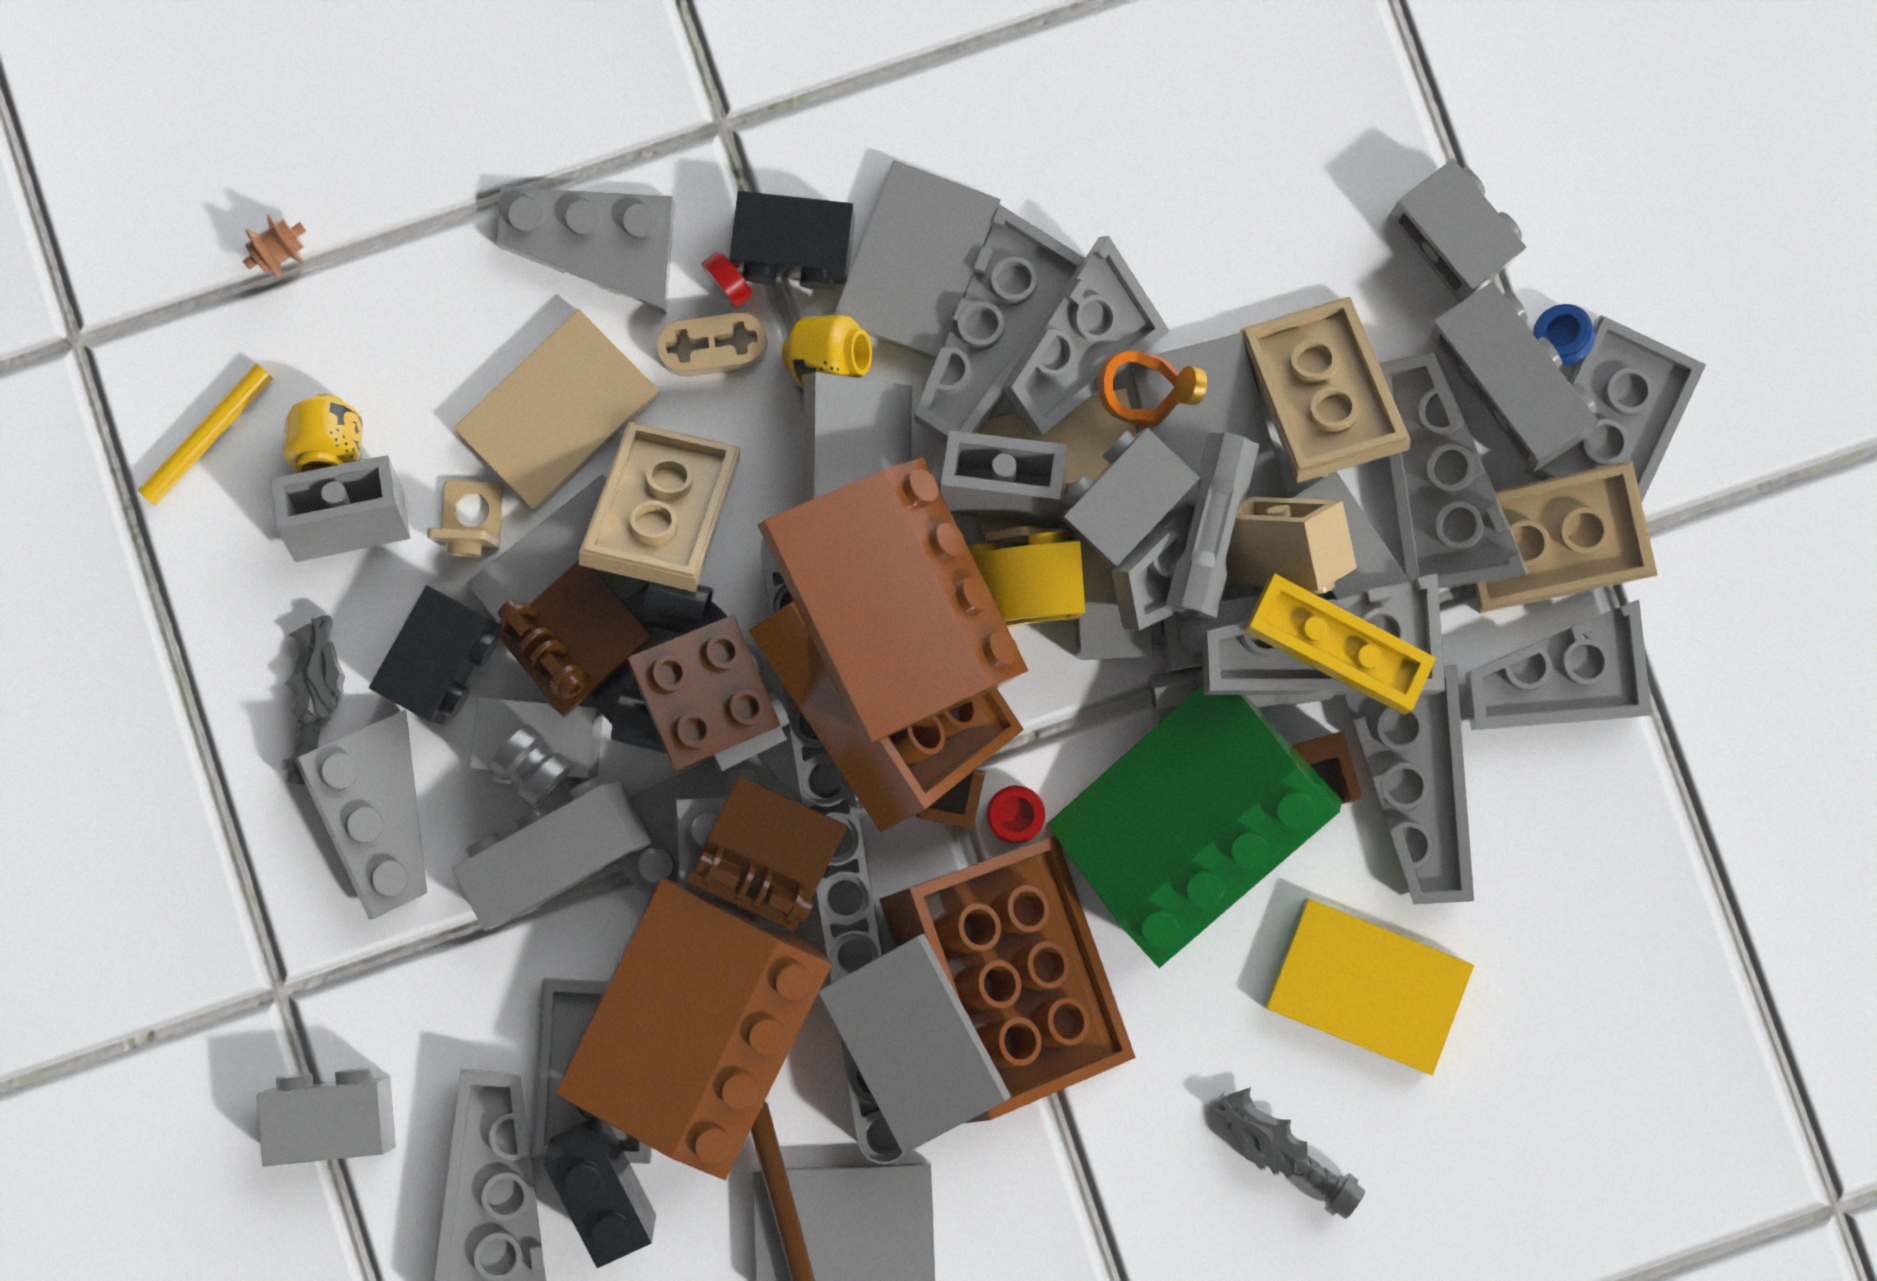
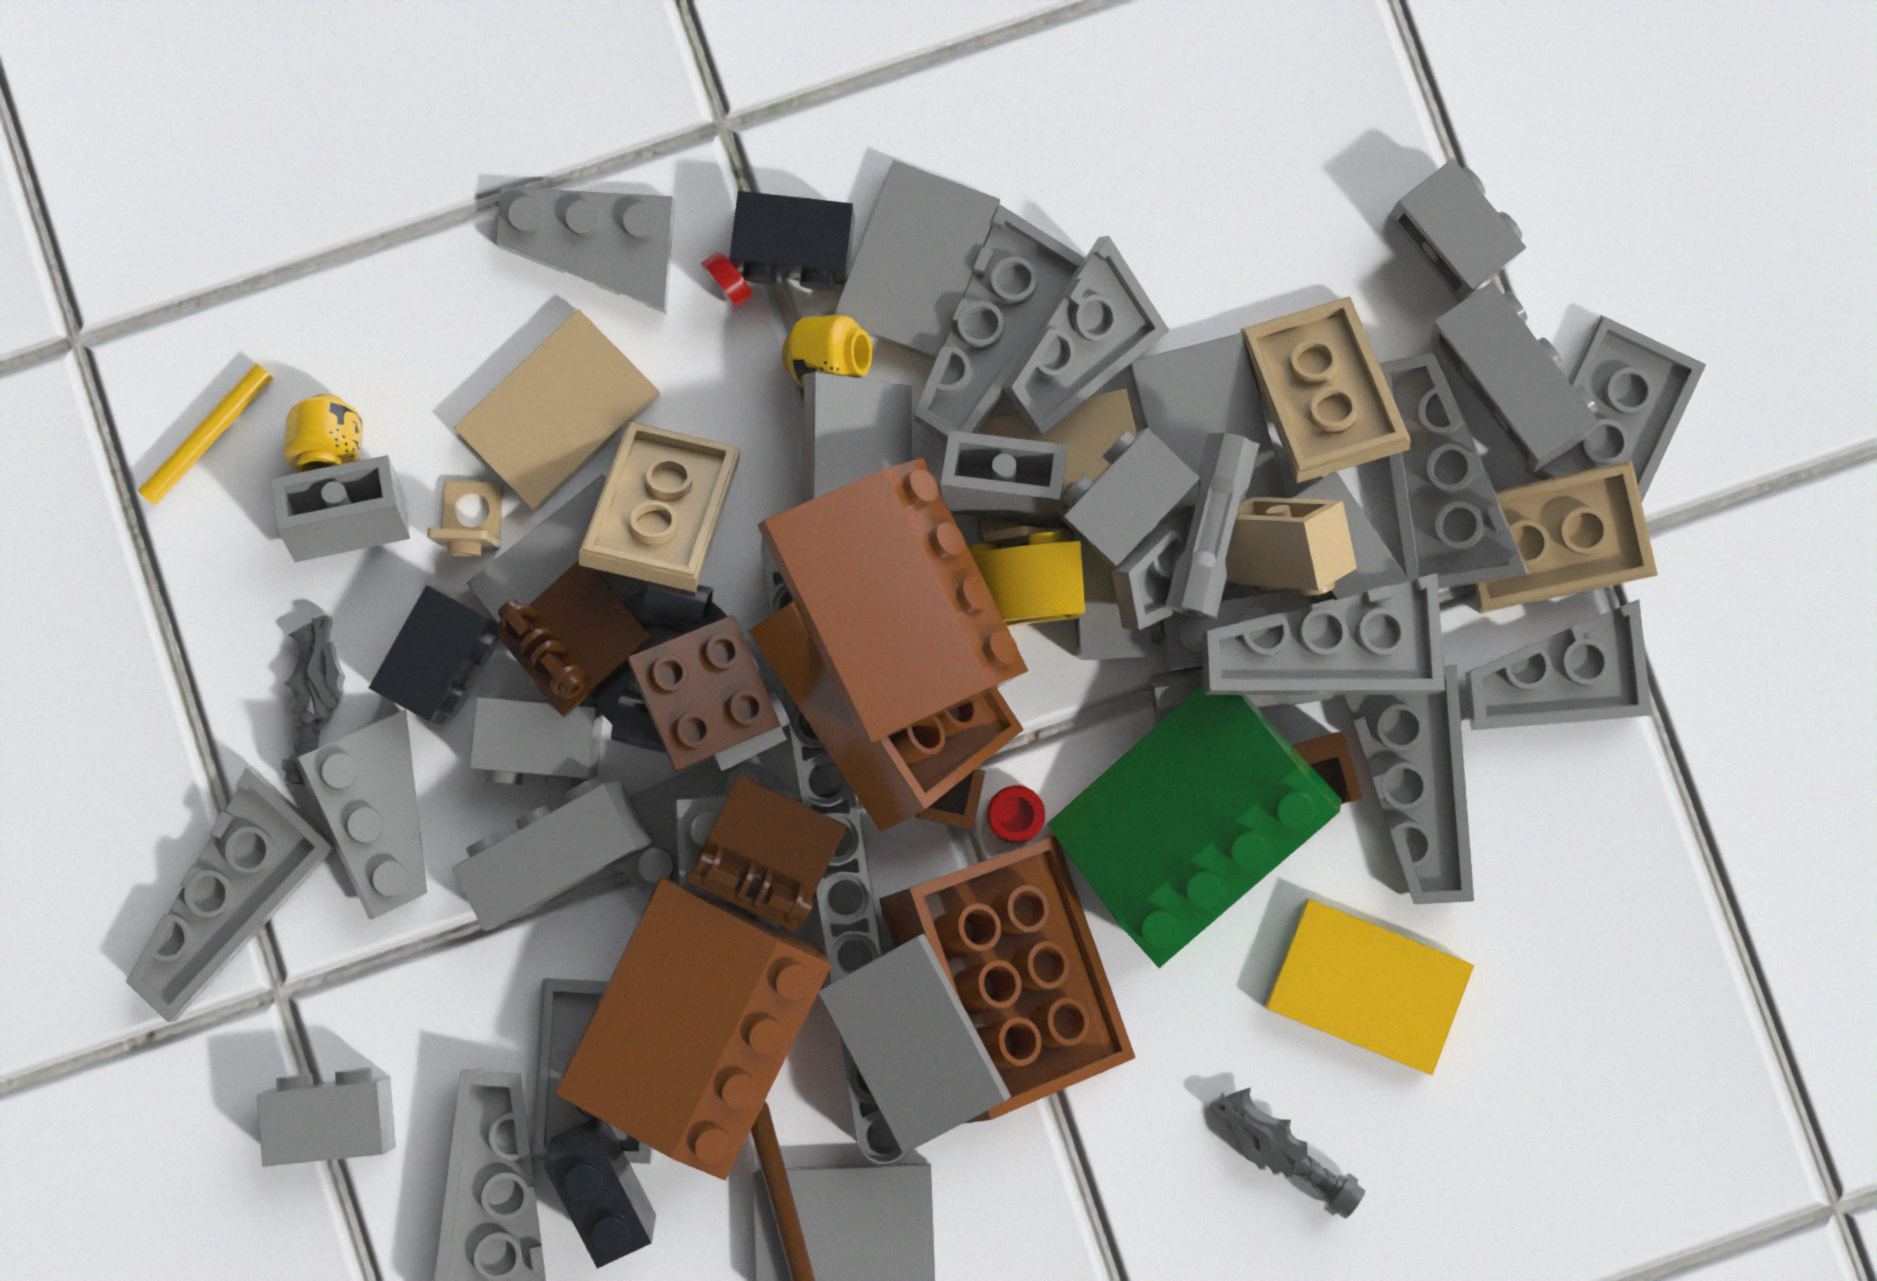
nougat wheel [242,214,307,278] -> none
flat silver wheel [488,724,574,809] -> none
tan beam [657,313,768,377] -> none
orange piece [1097,351,1207,428] -> none
yellow plate [1244,574,1436,715] -> none
blue tile [1533,304,1595,365] -> none
none -> light grey wing [126,767,335,1022]

